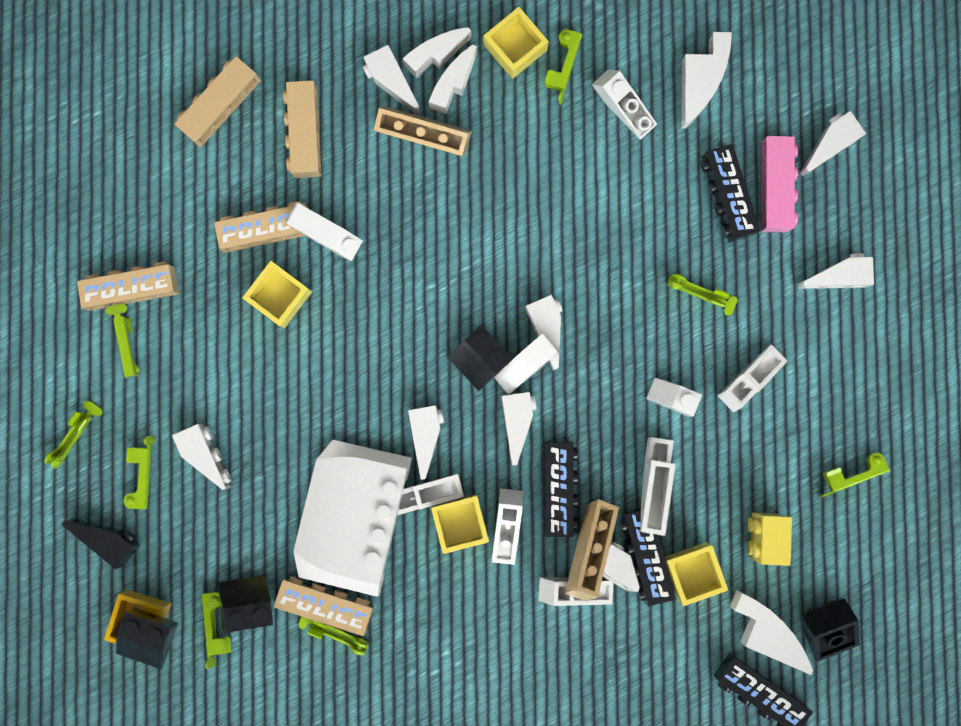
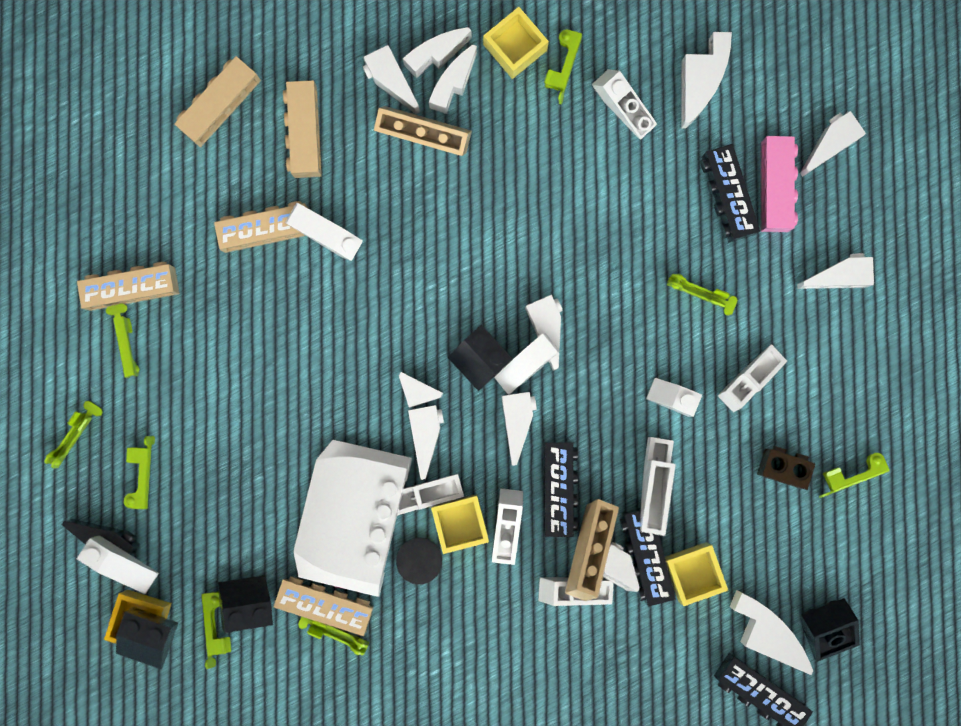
white slope [172,424,231,490] -> none
light yellow piece [243,261,312,328] -> none
light yellow piece [747,512,792,566] -> none
none -> white slope [77,535,159,594]
none -> black tile [396,537,443,585]
none -> white slope [399,372,443,408]
none -> dark brown brick [757,446,816,490]

